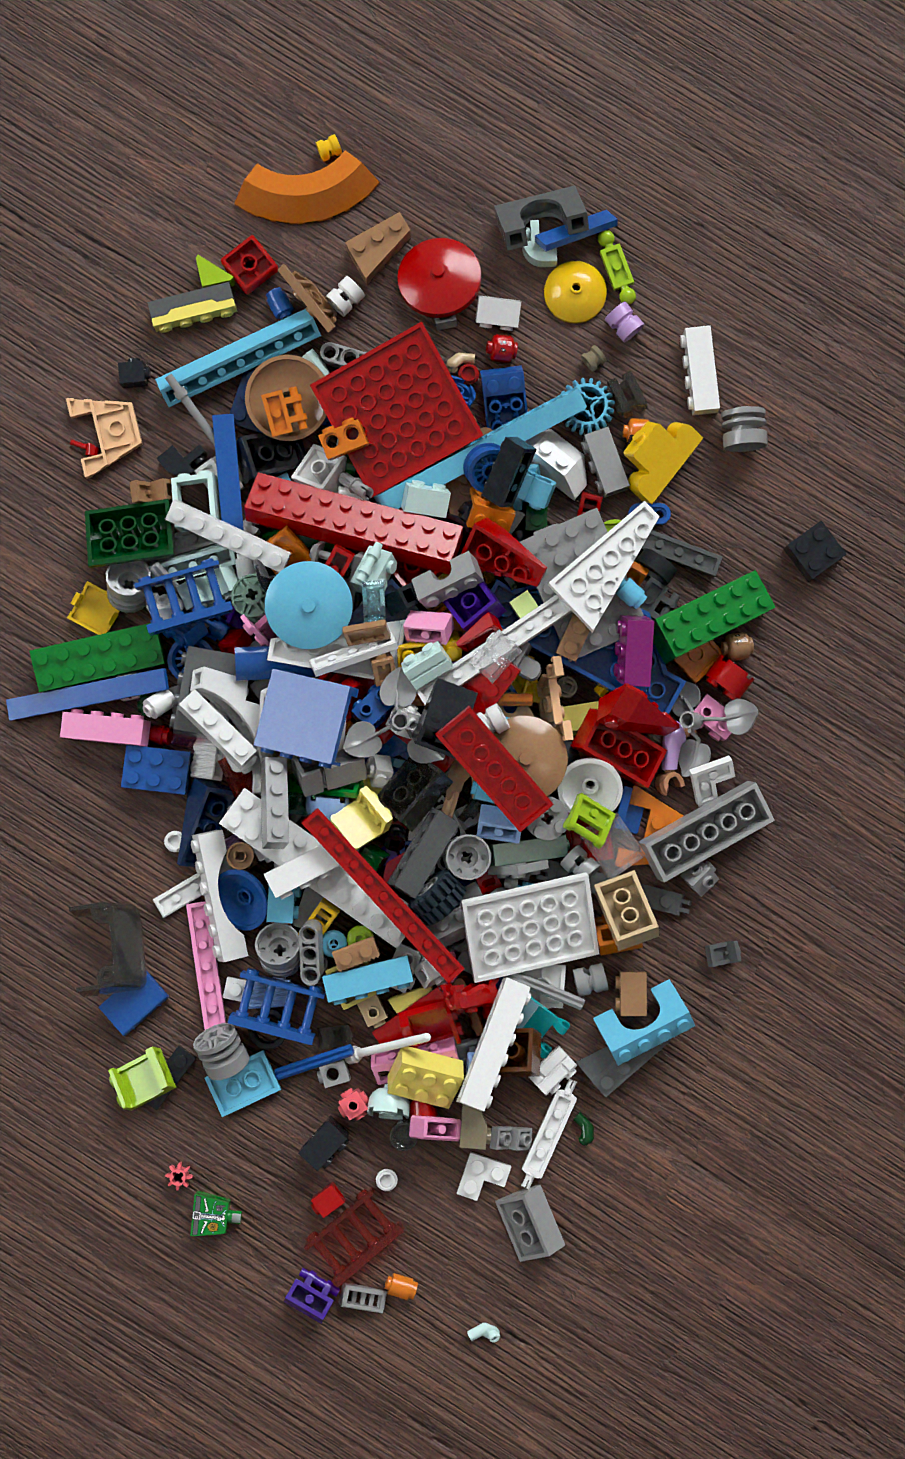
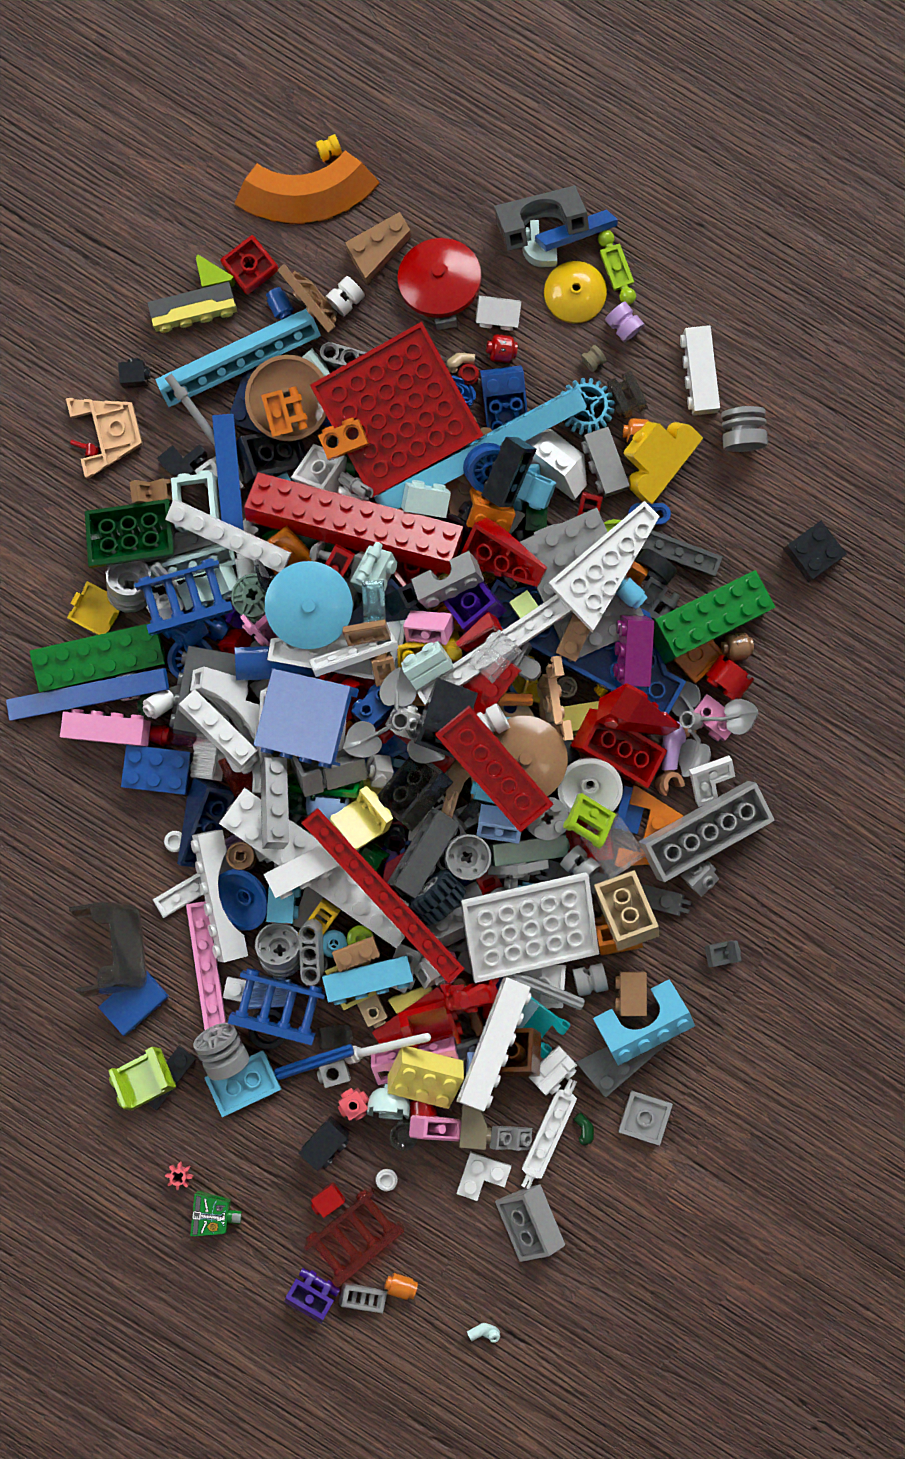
none -> light grey plate [618,1090,673,1146]

